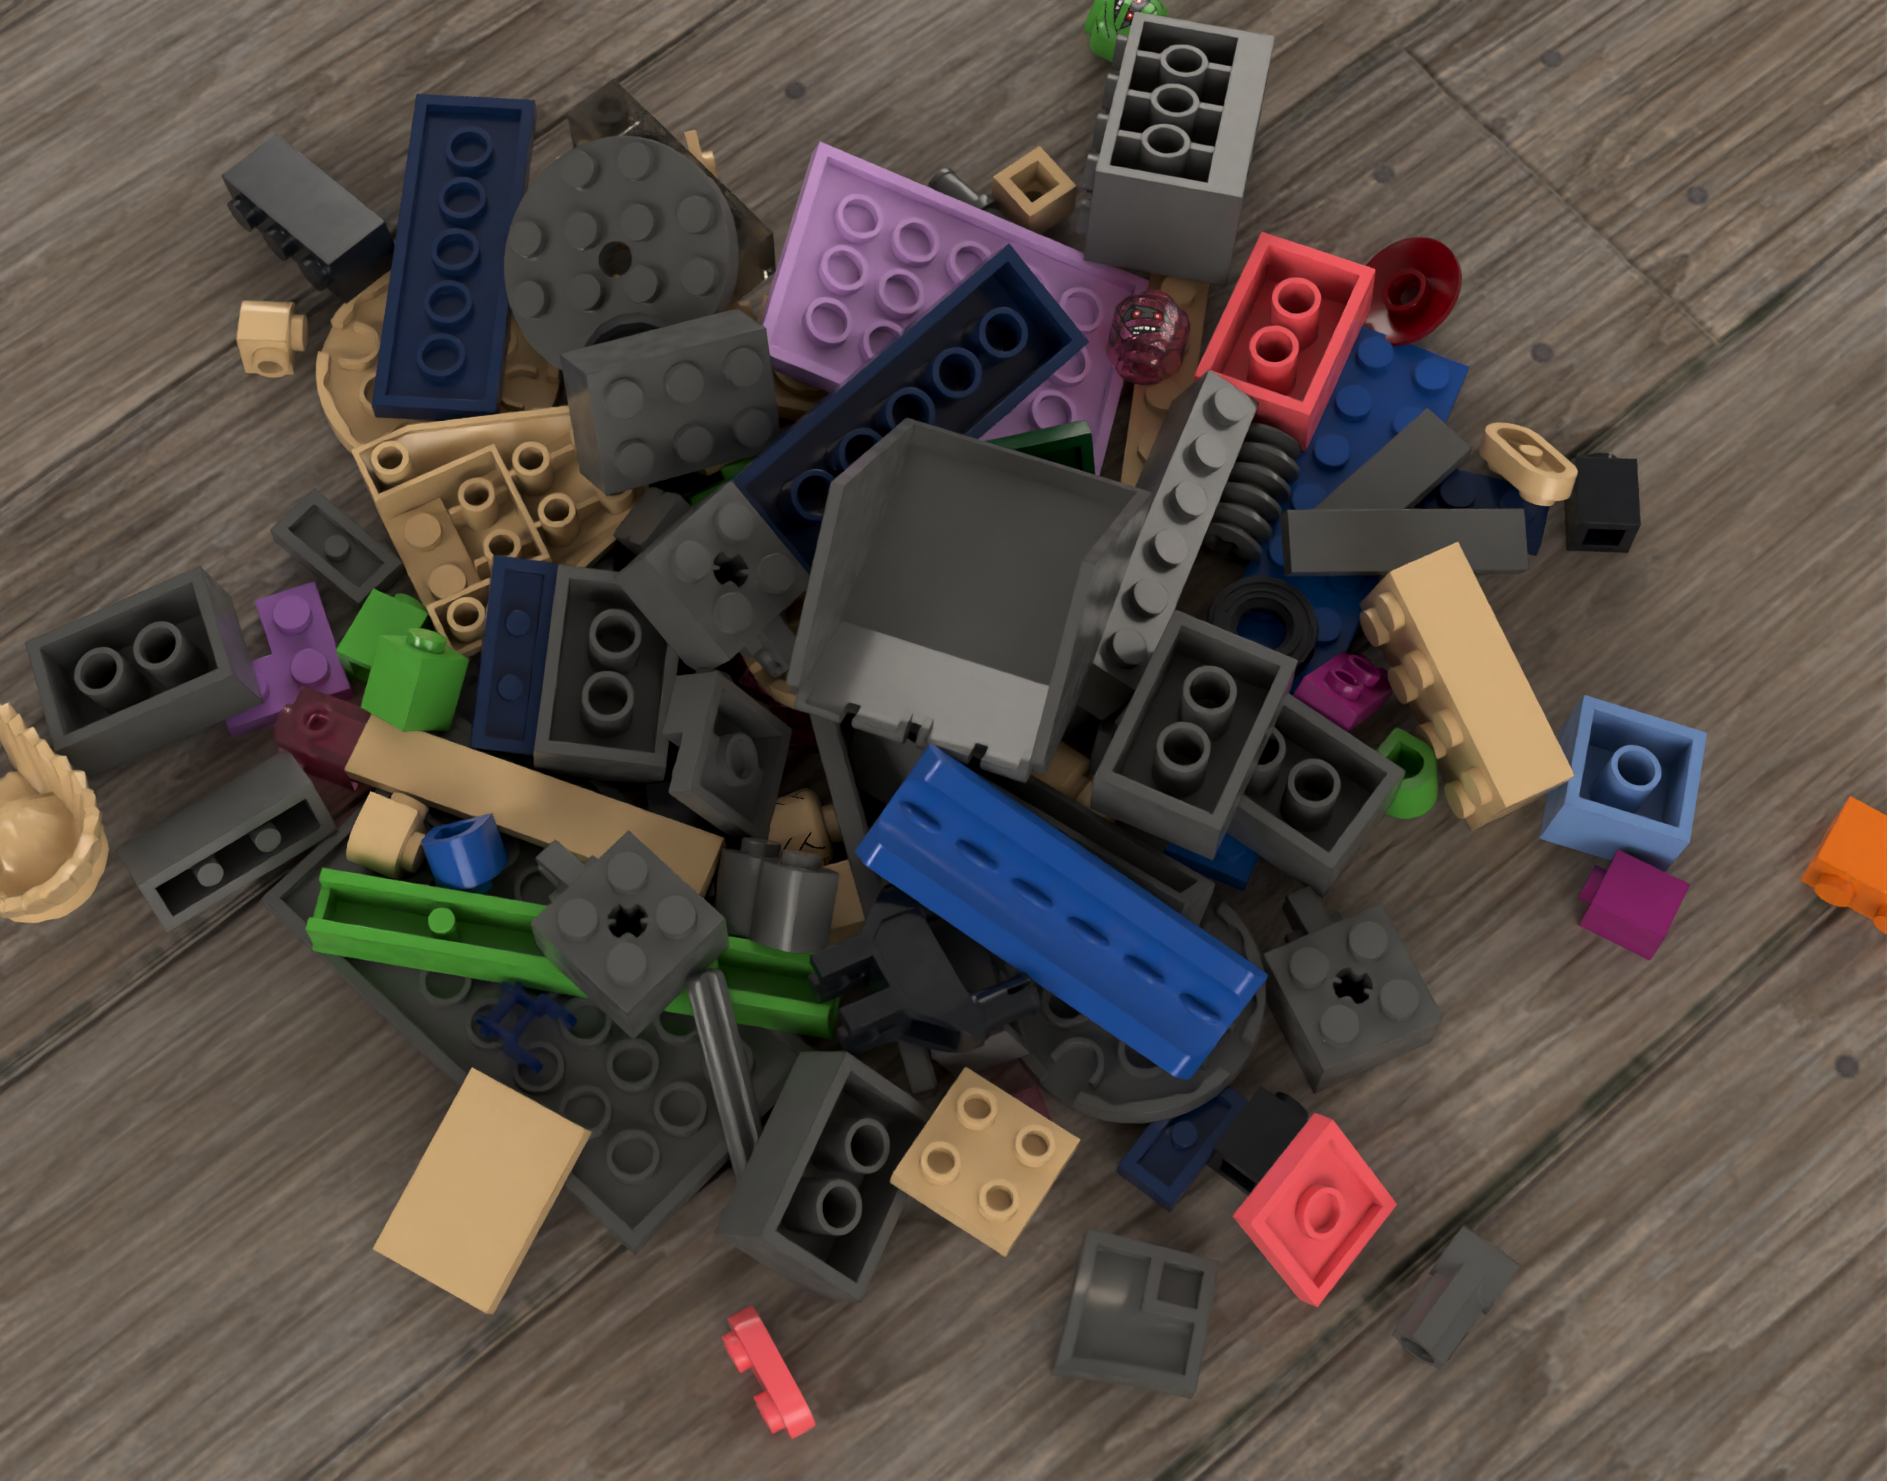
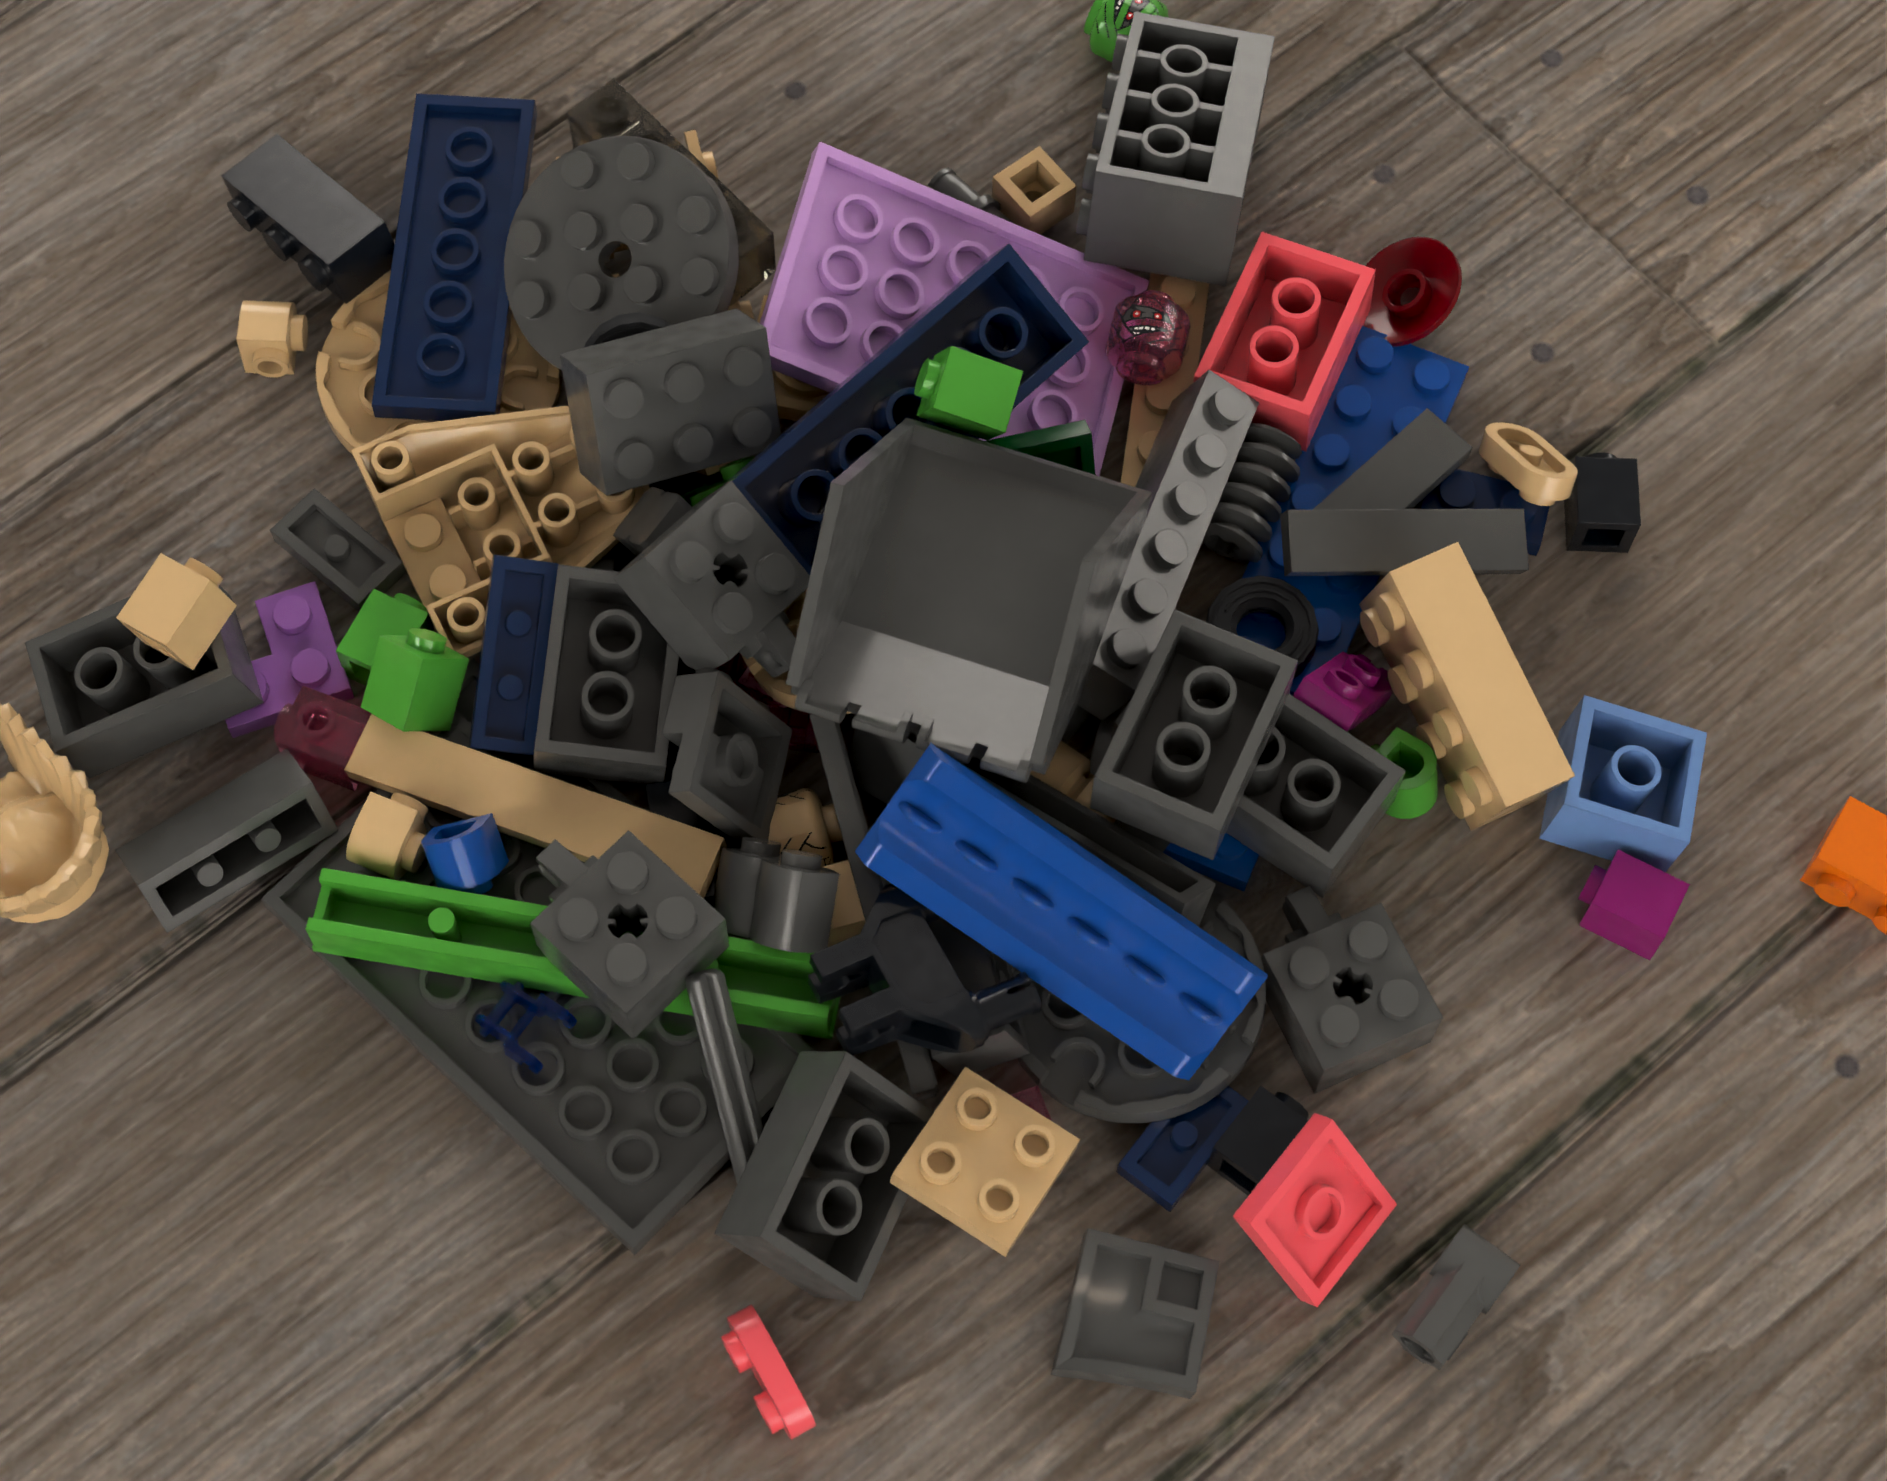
tan tile [373,1068,592,1314] -> none
none -> tan brick [116,553,237,670]
none -> bright green brick [914,346,1023,440]

